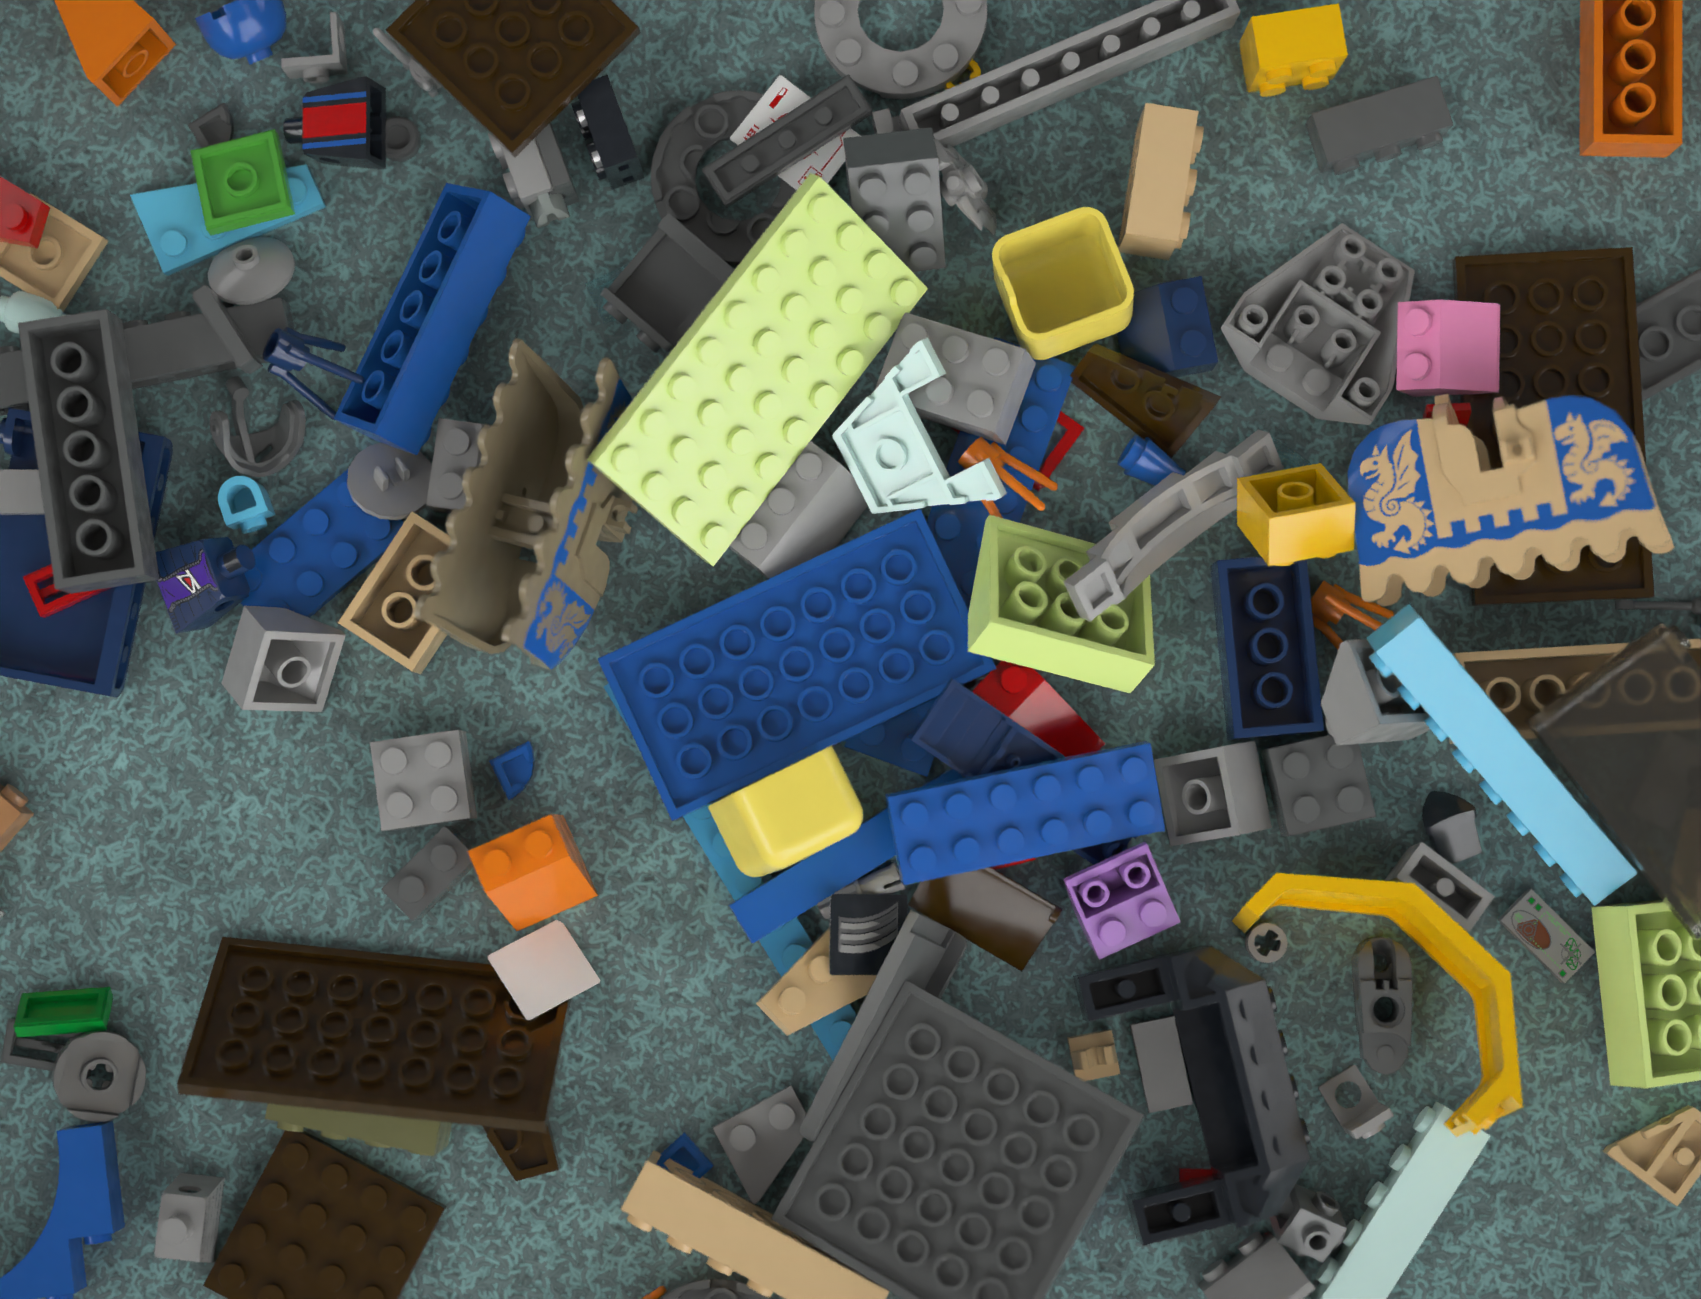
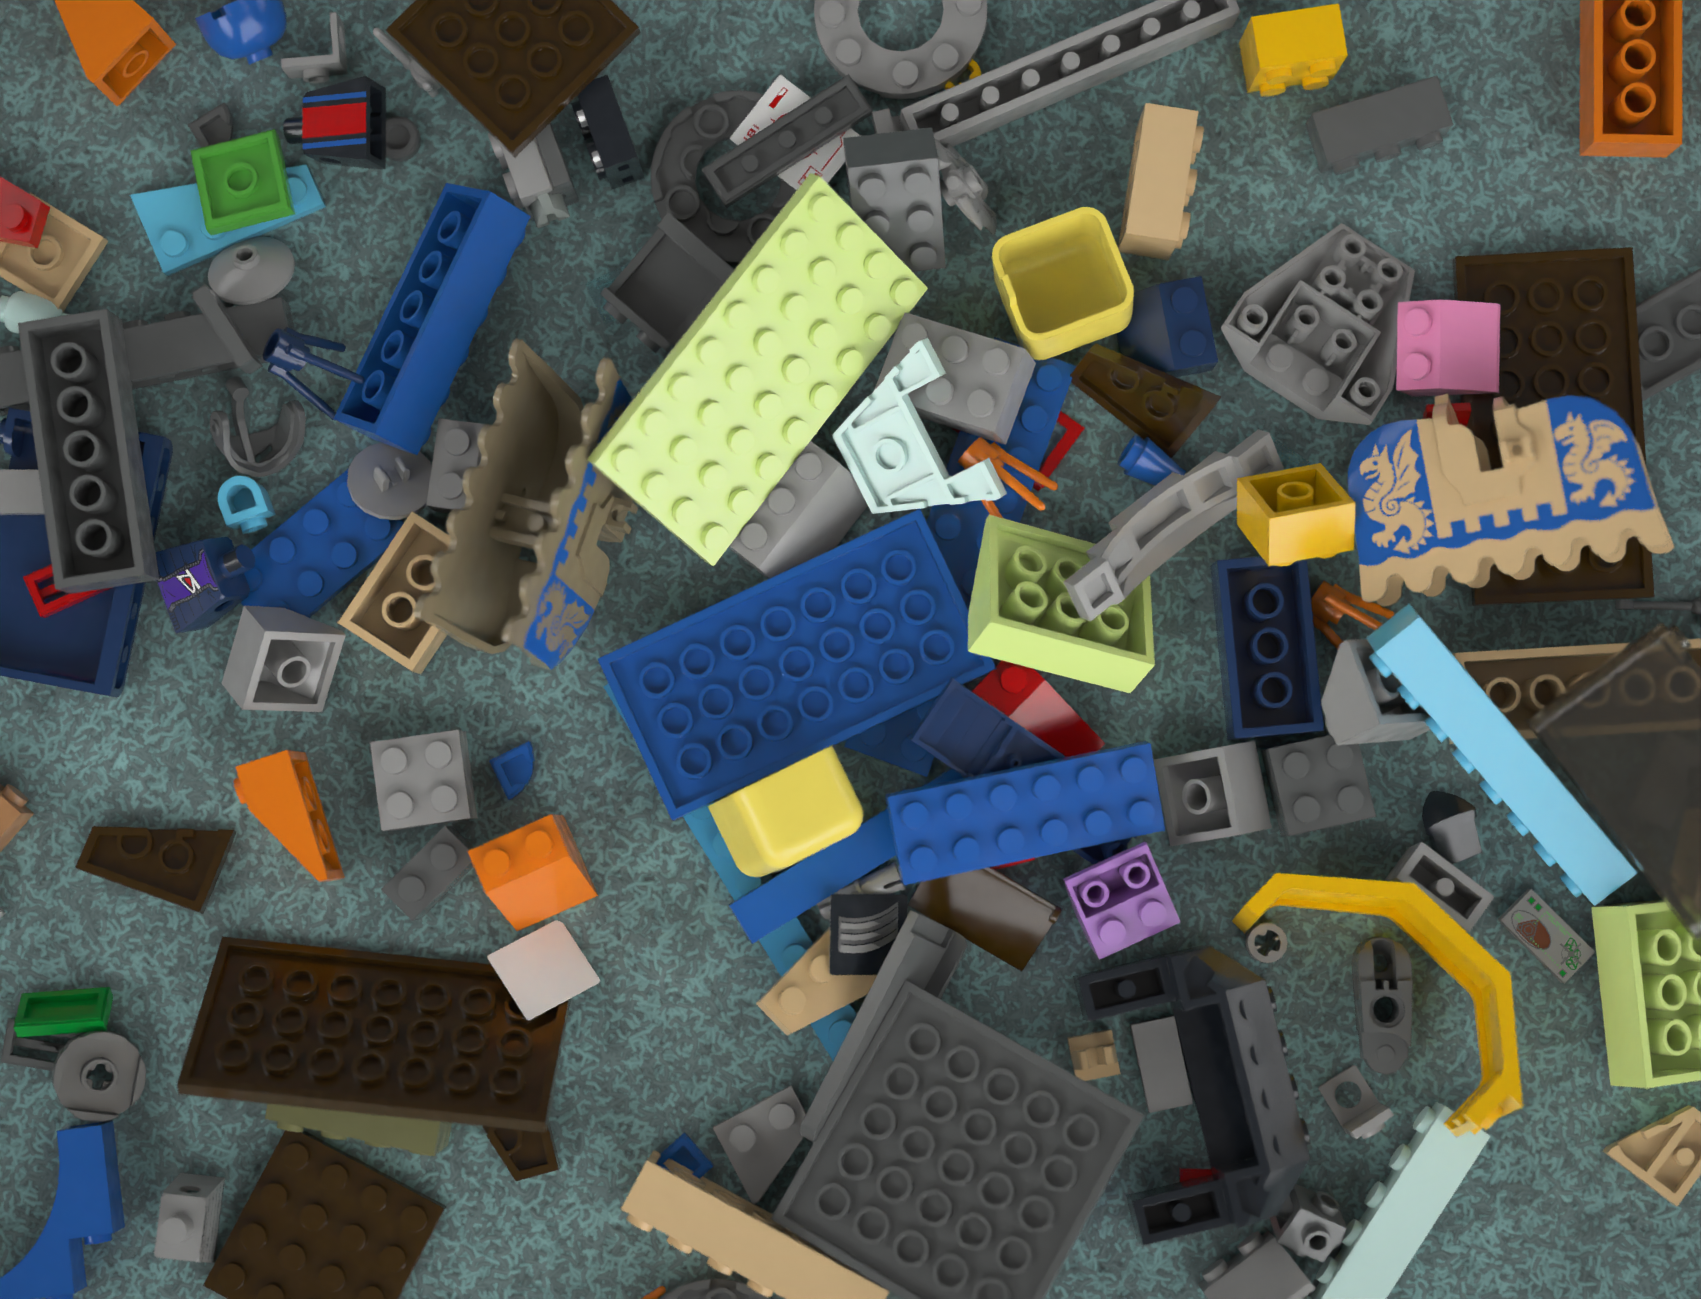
none -> dark brown wing [75,826,236,915]
none -> orange slope [234,750,345,882]

